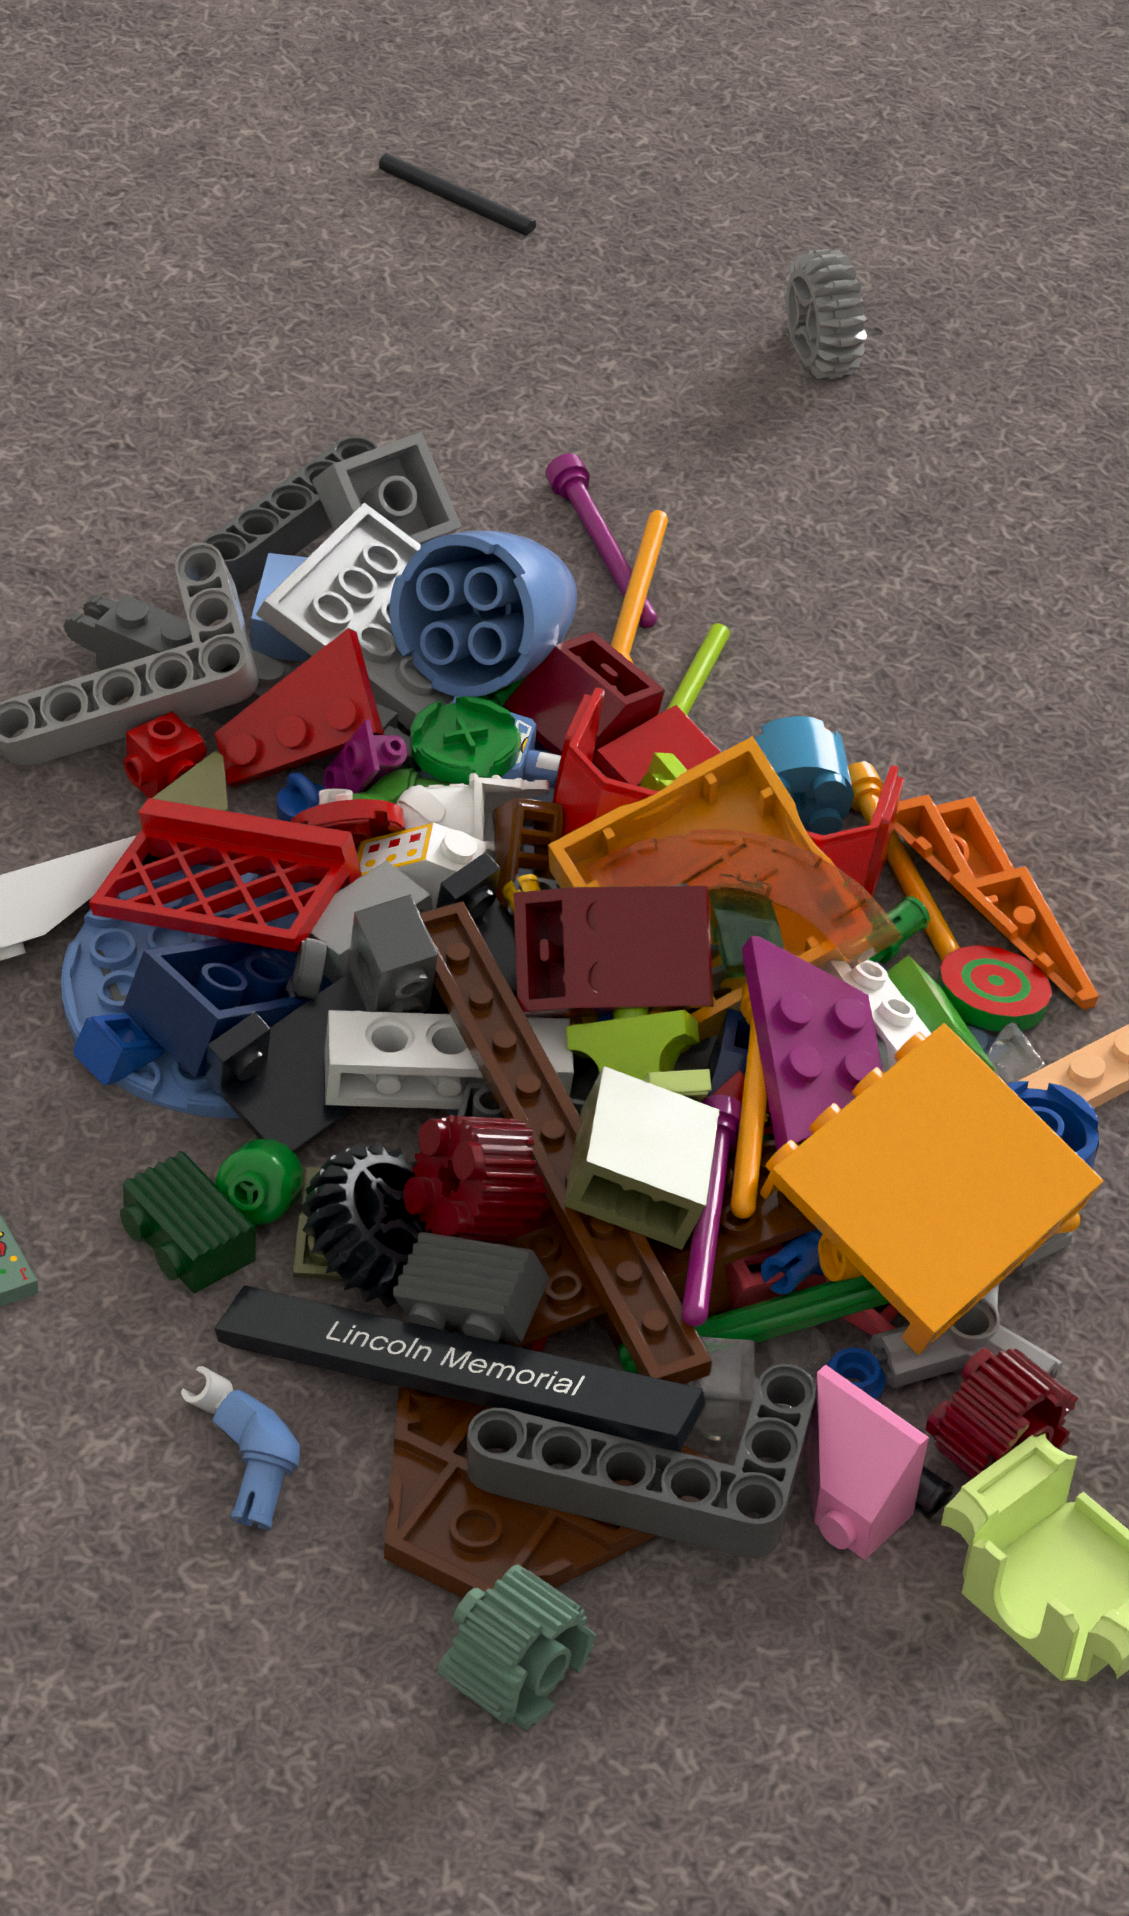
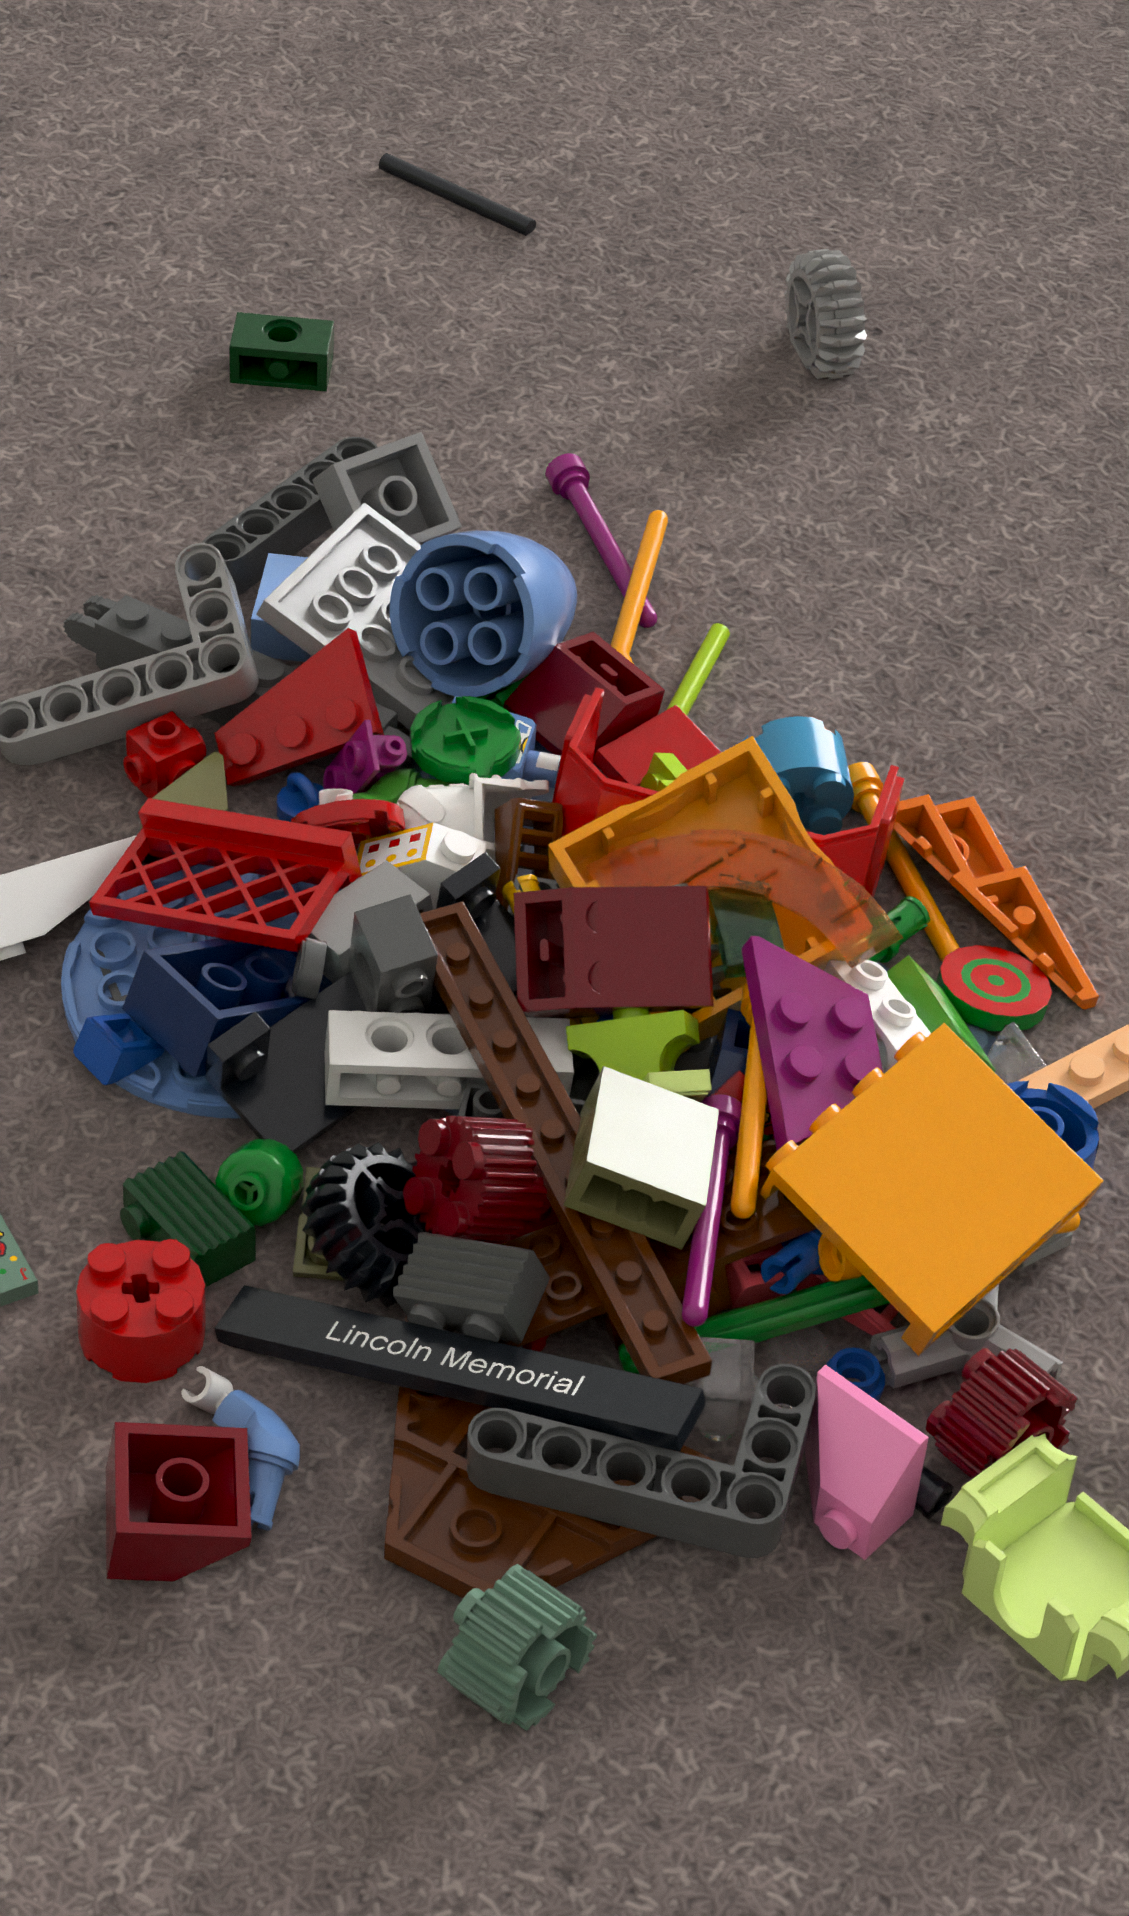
none -> red brick [76,1239,206,1383]
none -> dark red slope [106,1422,252,1582]
none -> dark green brick [229,312,334,392]

